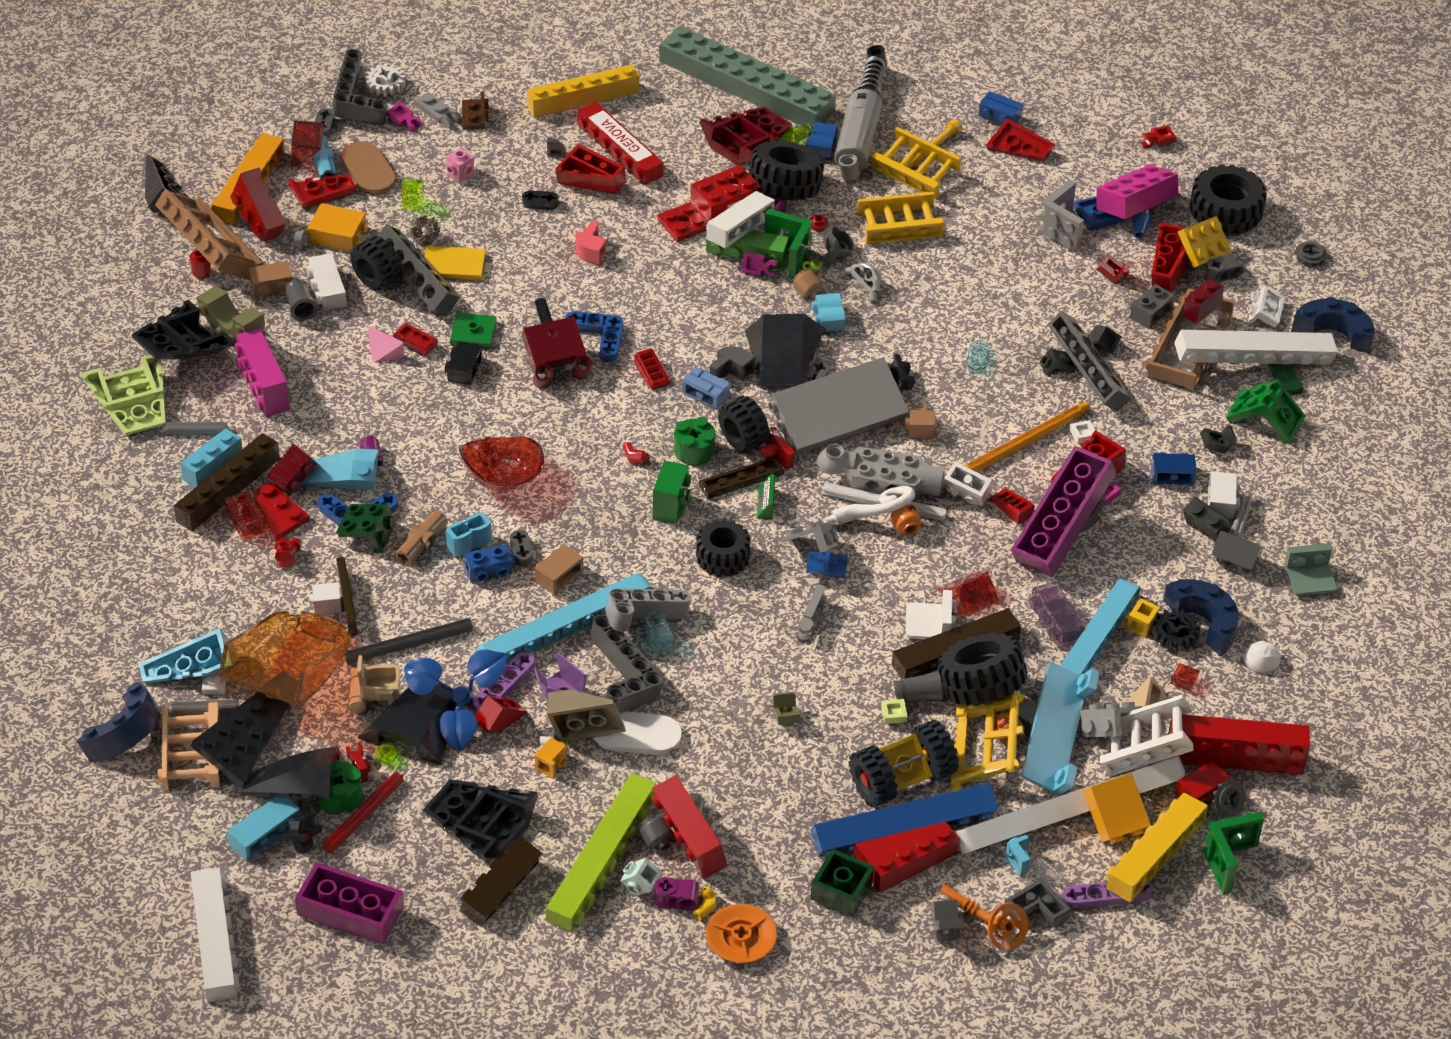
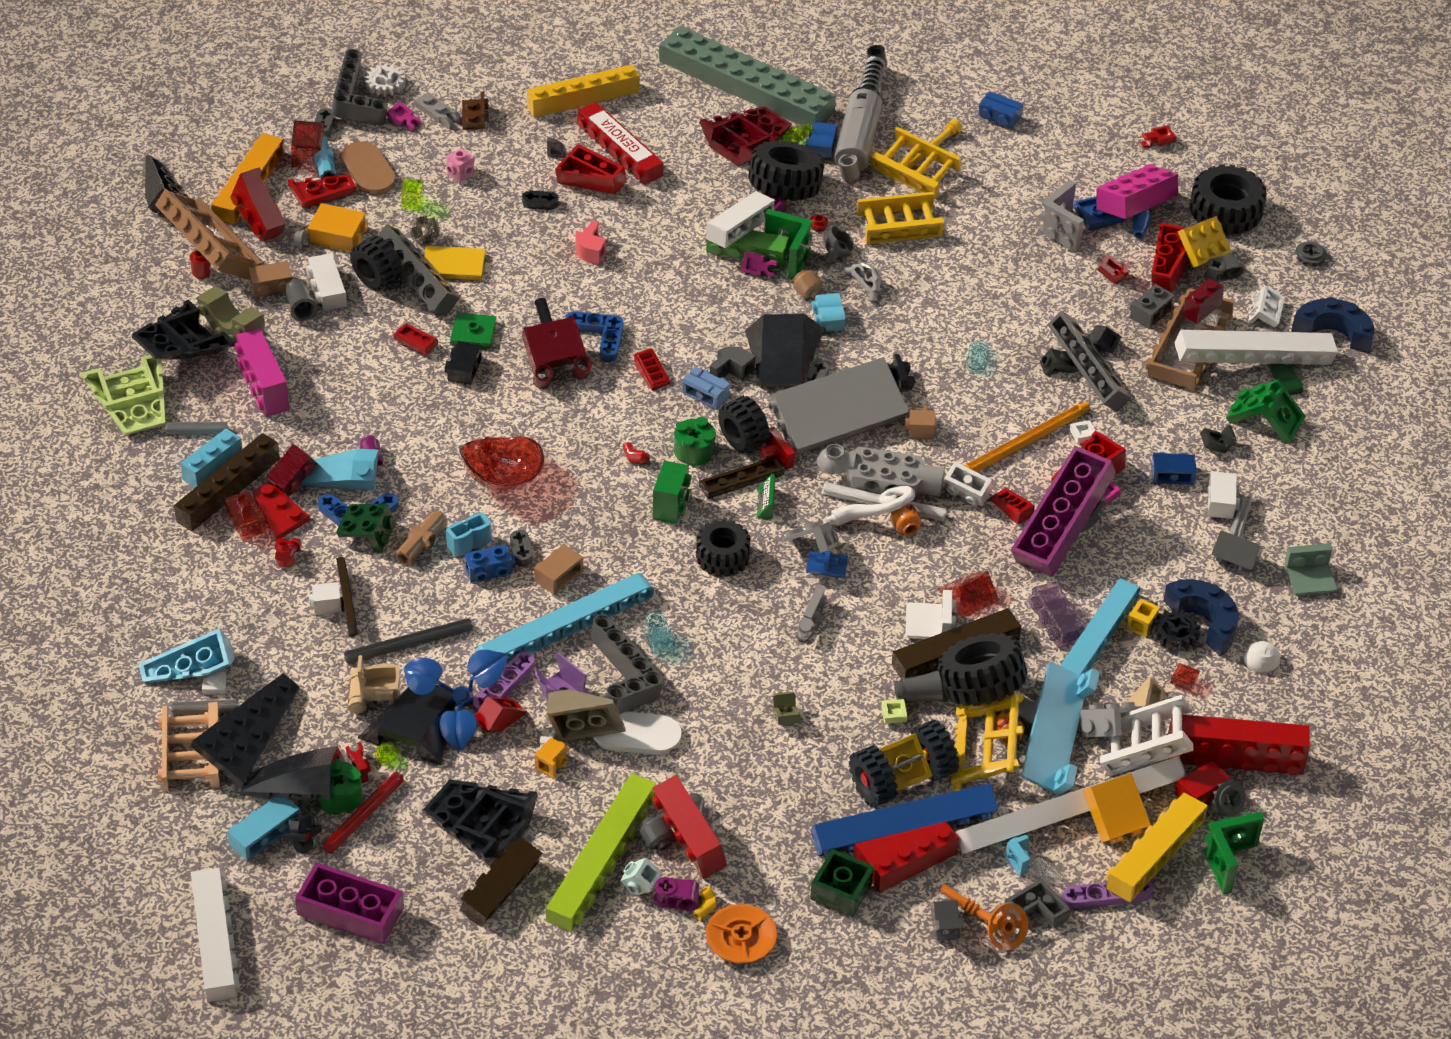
dark blue brick [76,682,160,762] -> none
clear orange windscreen [219,611,351,707] -> none
bright pink slope [368,327,404,363] -> none
light grey beam [605,588,692,632] -> none
red bracket [657,164,761,242] -> none
lime arm [803,259,823,273] -> none
red wing [986,119,1055,161] -> none
pearl dark grey brick [1183,497,1231,541] -> none

